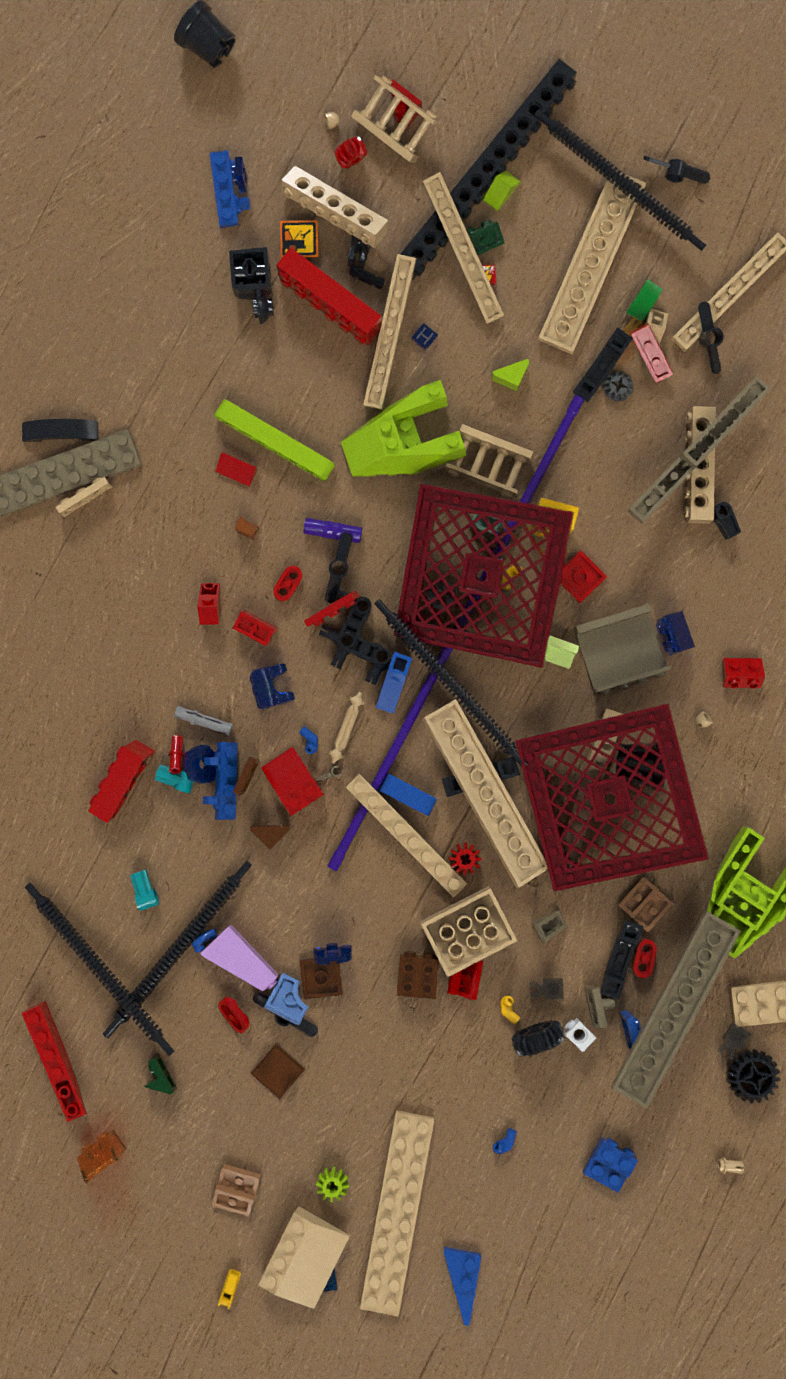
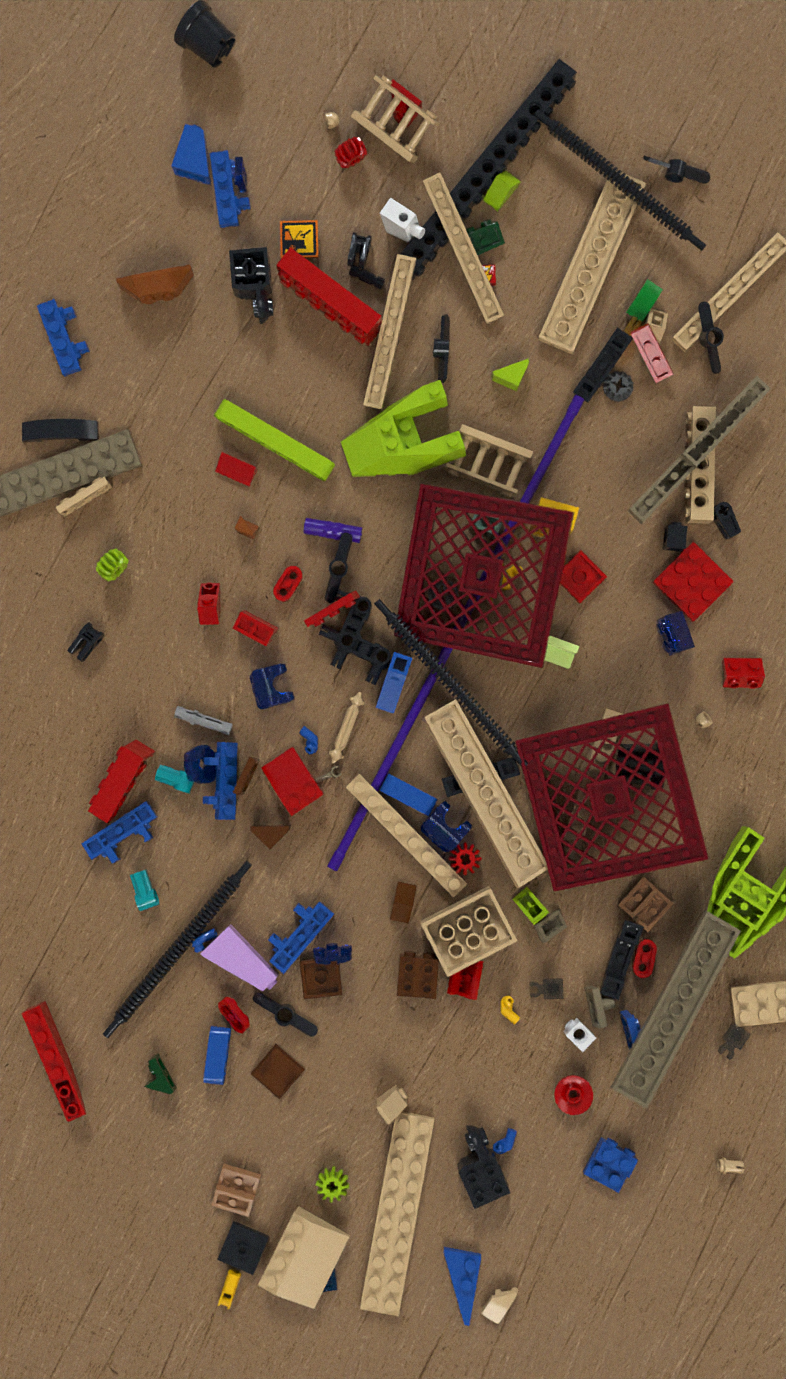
black hose [25,883,175,1056] -> none
clear orange slope [77,1129,126,1183] -> none
red axle [168,735,184,774] -> none
medium blue tile [264,973,308,1026] -> none
tan brick [282,166,388,248] -> none
clear blue tile [412,323,438,351] -> none
black gear [511,1020,565,1056] -> none
dark tan panel [574,604,671,695] -> none
black gear [726,1049,781,1103] -> none
none -> blue hinge [37,299,90,377]
none -> black piece [67,622,105,662]
none -> blue hinge [81,801,158,864]
none -> lime gear [96,549,129,582]
none -> dark orange wedge [116,264,194,304]
none -> blue slope [172,124,211,185]
none -> blue beam [203,1026,231,1085]
none -> black plate [217,1220,269,1275]
none -> blue hinge [268,901,334,974]
none -> tan slope [376,1085,408,1124]
none -> white torso [380,198,425,242]
none -> reddish brown slope [390,881,417,924]
none -> clear blue piece [420,801,472,852]
none -> black piece [433,314,450,383]
none -> black brick [457,1125,511,1209]
none -> tan slope [481,1287,518,1324]
none -> lime slope [513,887,549,925]
none -> red dish [554,1075,593,1115]
none -> red plate [652,541,734,622]
none -> black brick [662,522,688,552]

